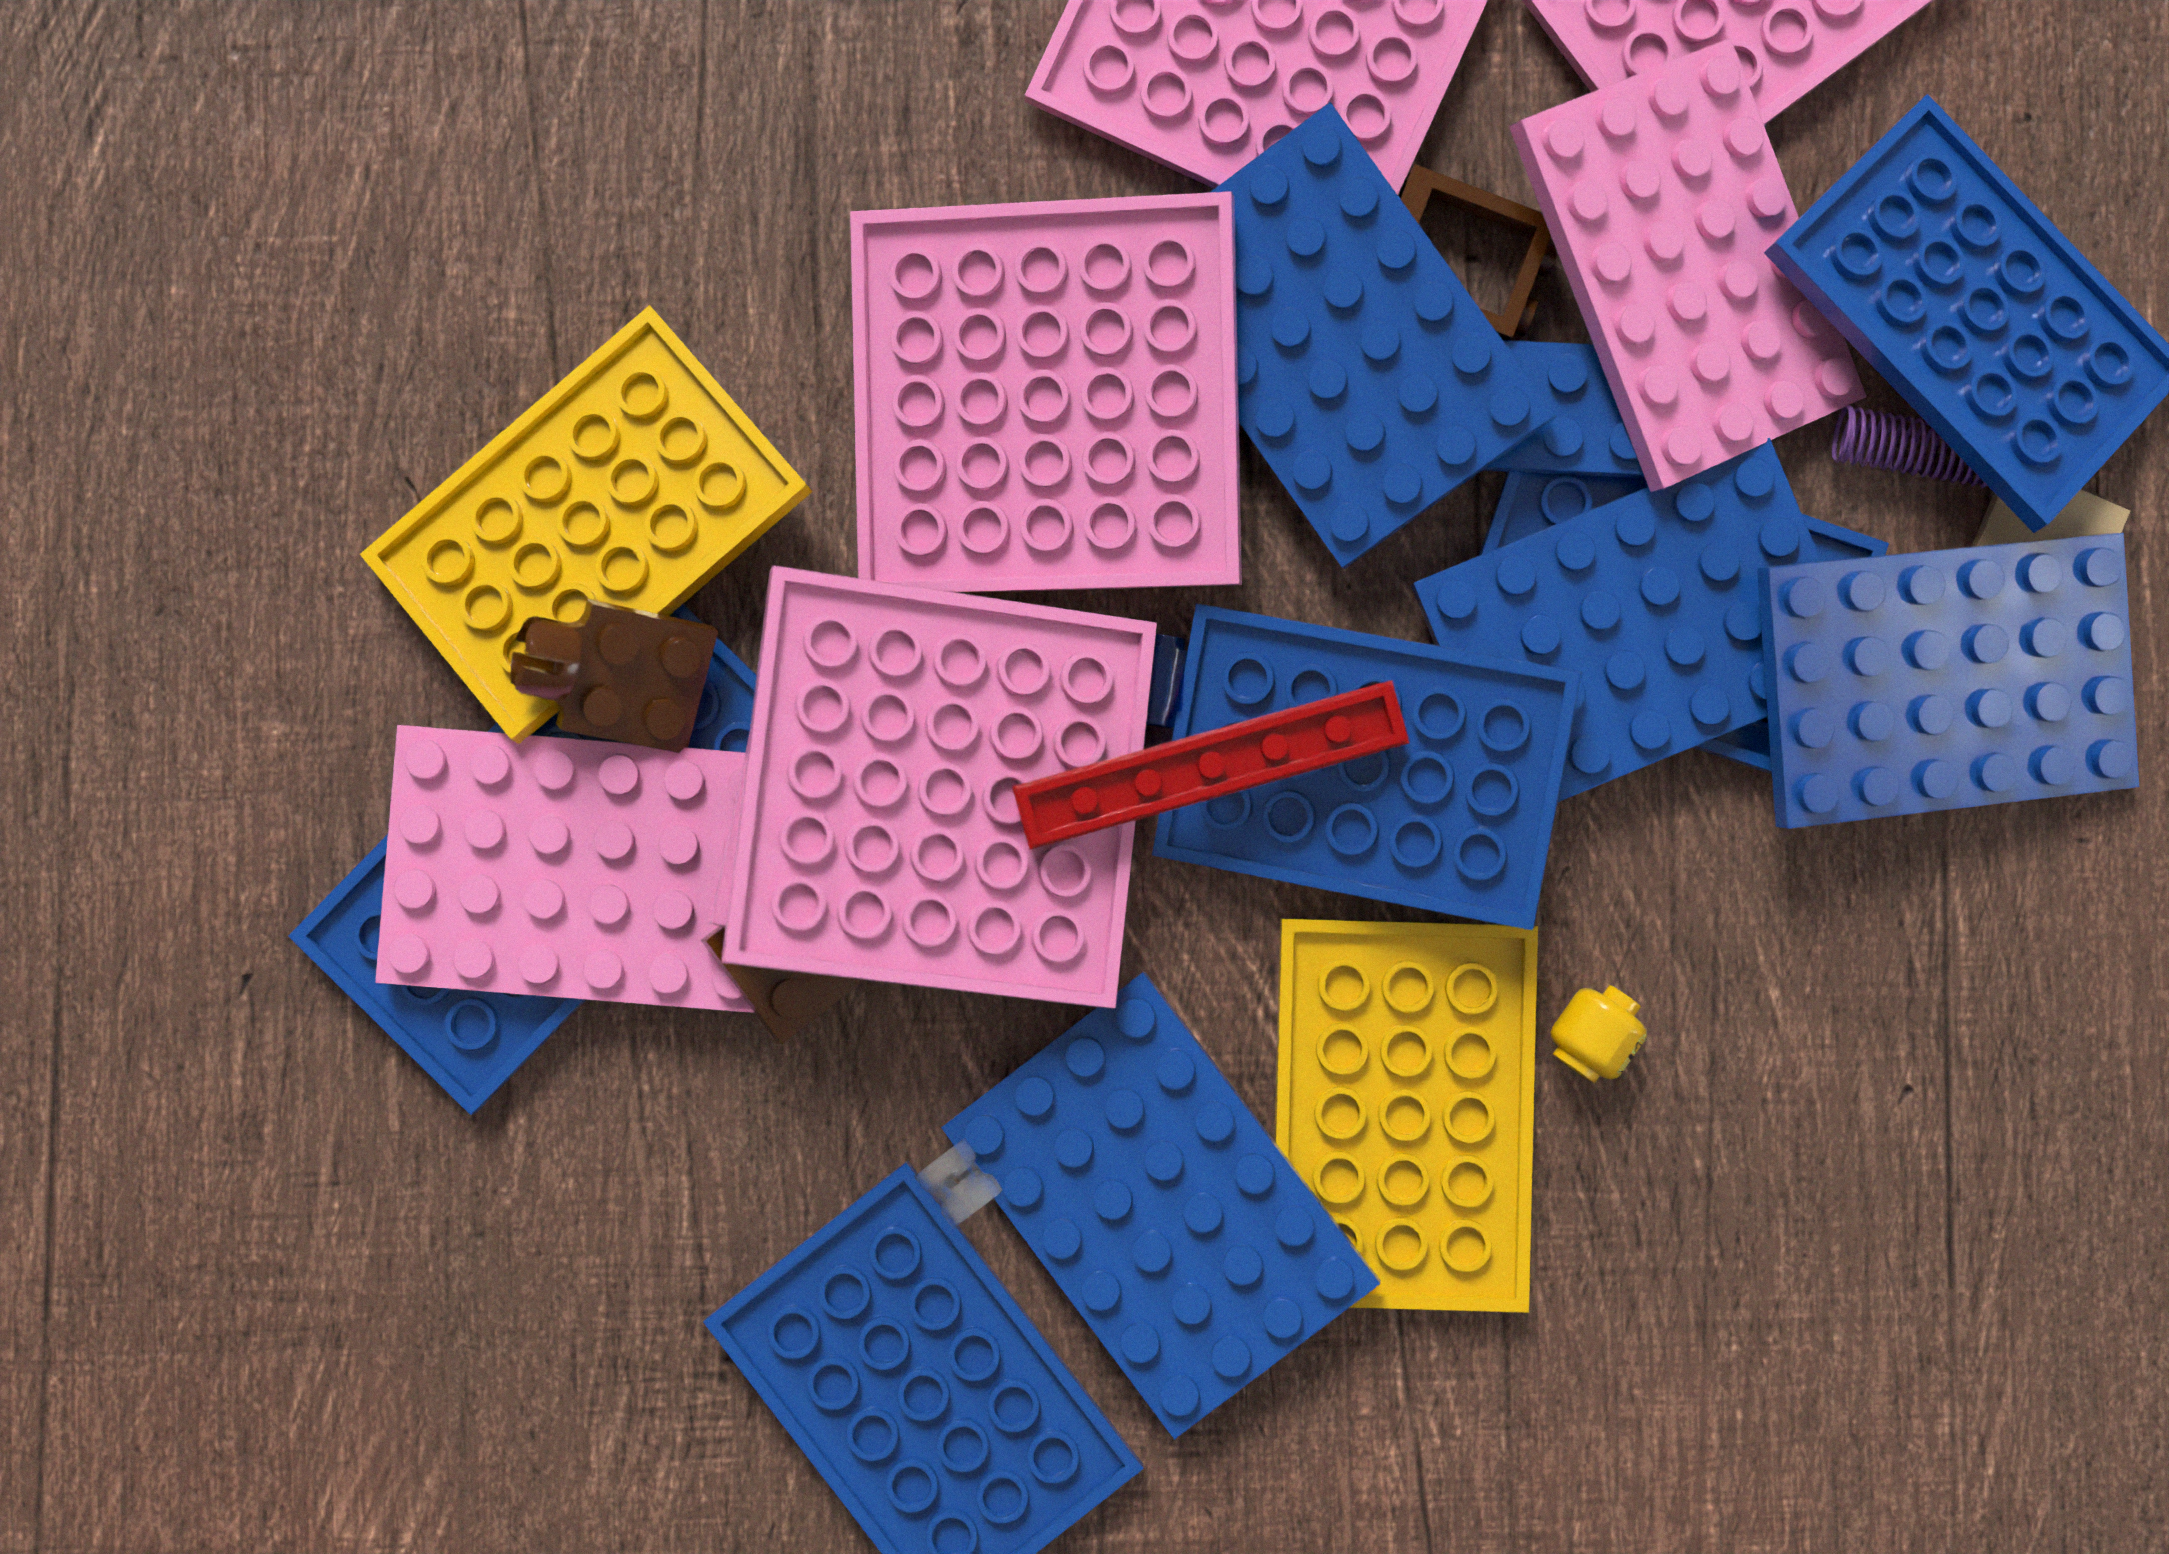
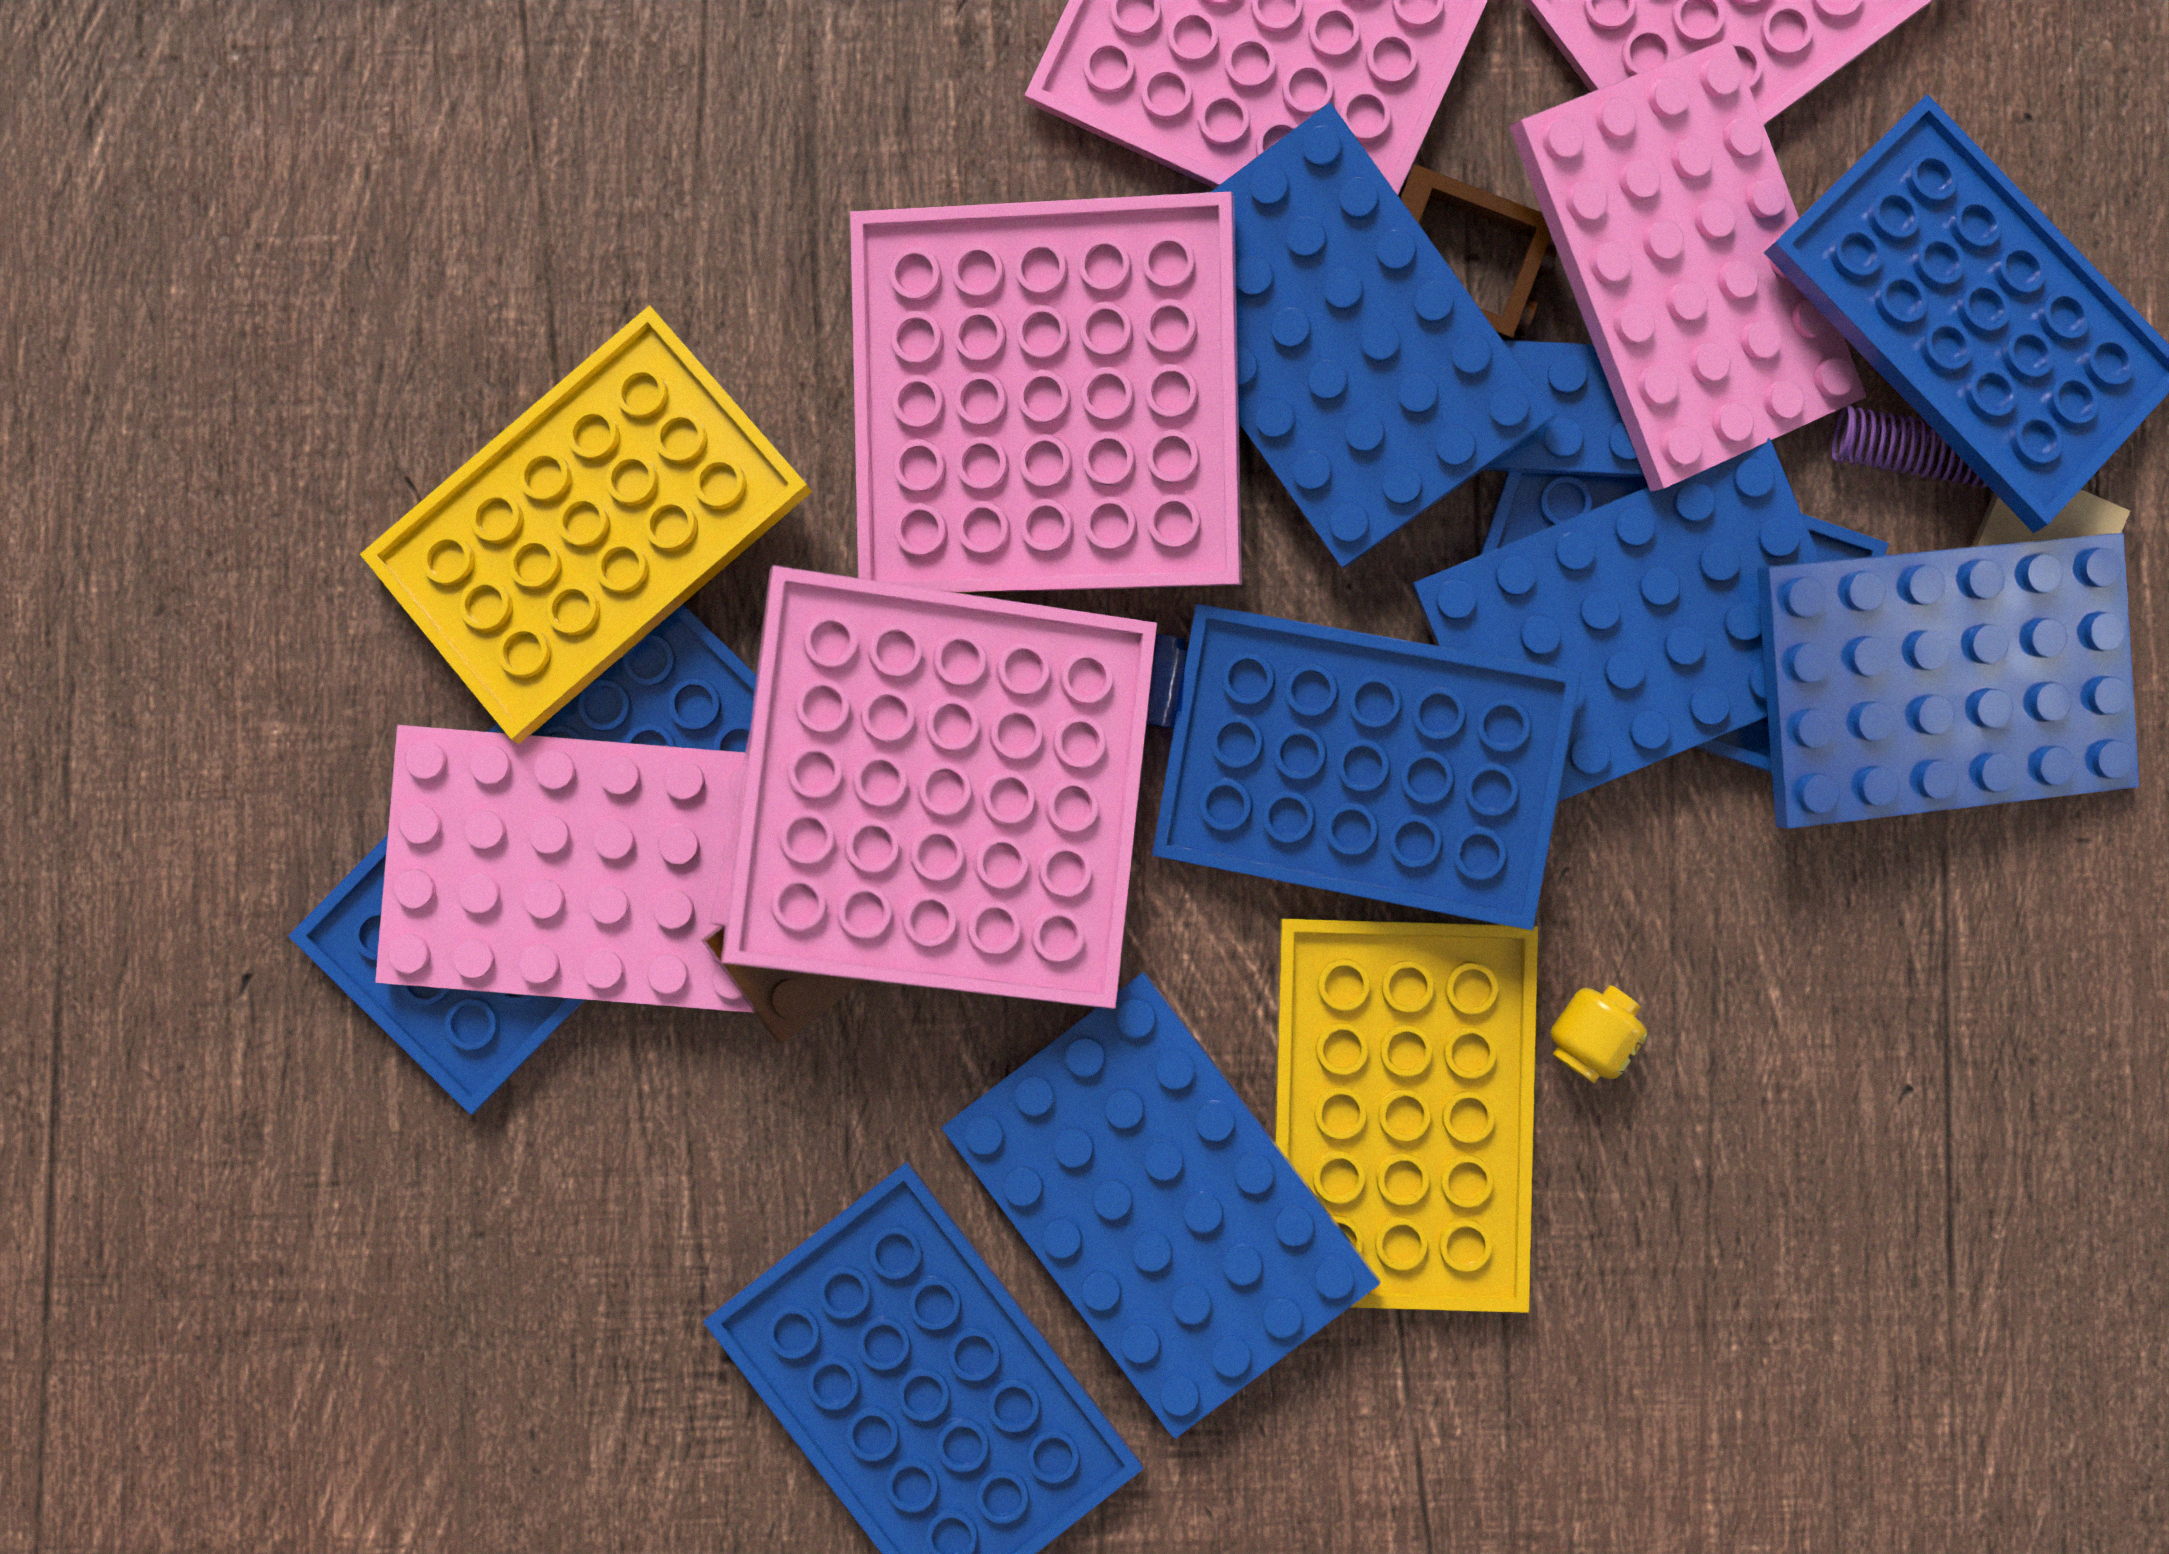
reddish brown plate [510,599,718,753] -> none
clear wheel [914,1138,1003,1229] -> none
red tile [1012,680,1410,850] -> none

